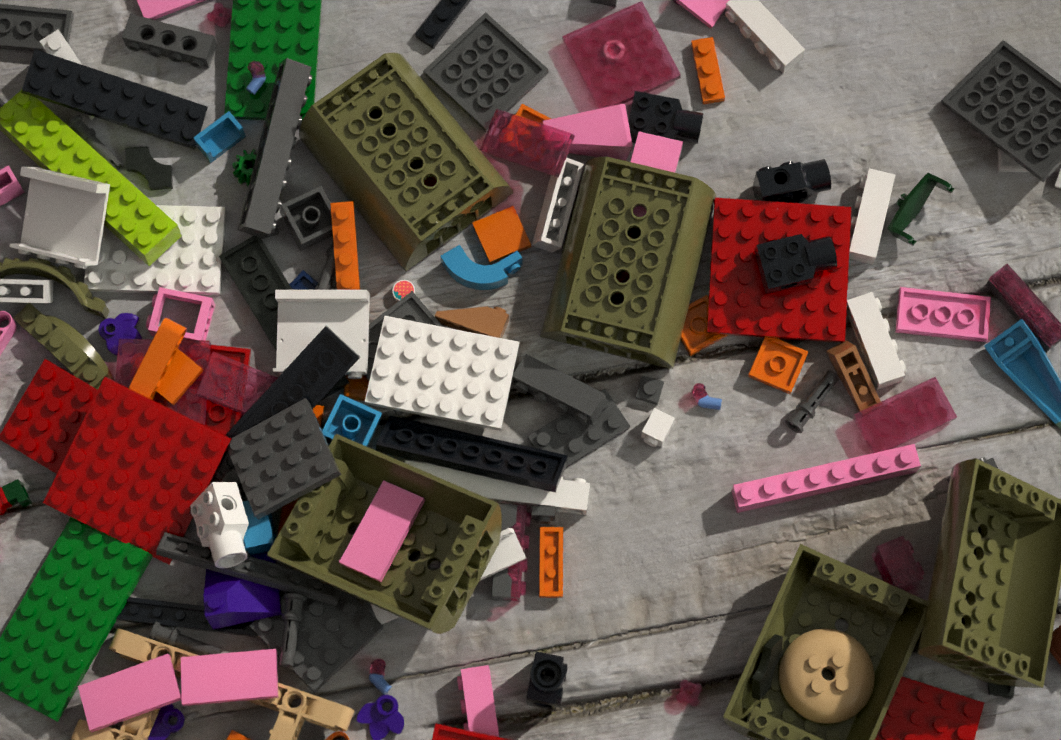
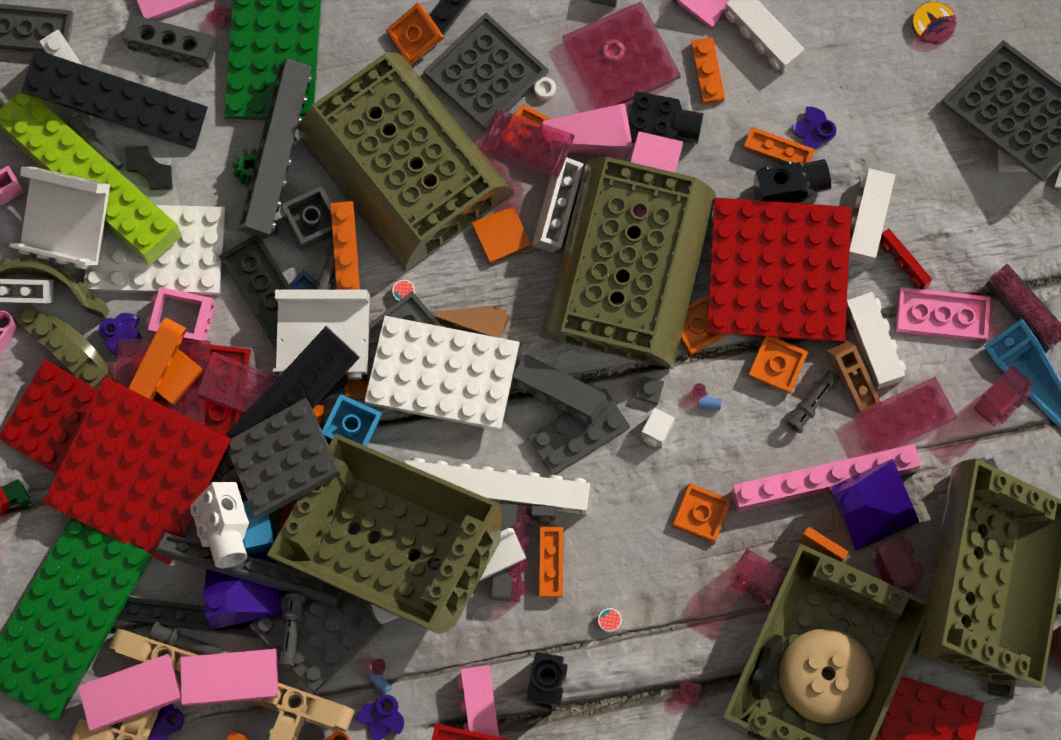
dark azure panel [193,111,246,163] -> none
arm [246,61,266,95] -> none
bright pink tile [339,480,425,583] -> none
black plate [376,415,568,493] -> none
dark azure arch [440,245,523,290] -> none
black brick [754,234,837,294] -> none
dark green piece [887,172,954,246] -> none
none -> orange tile [386,2,444,65]
none -> white tile [534,77,556,101]
none -> coral tile [598,608,622,633]
none -> orange tile [672,483,732,544]
none -> clear pink brick [729,548,787,605]
none -> orange plate [743,127,815,163]
none -> dark purple plate [792,106,837,149]
none -> orange tile [799,527,848,563]
none -> dark purple slope [829,459,920,551]
none -> red plate [880,228,933,290]
none -> tile [912,1,956,45]
none -> clear pink brick [974,365,1033,427]

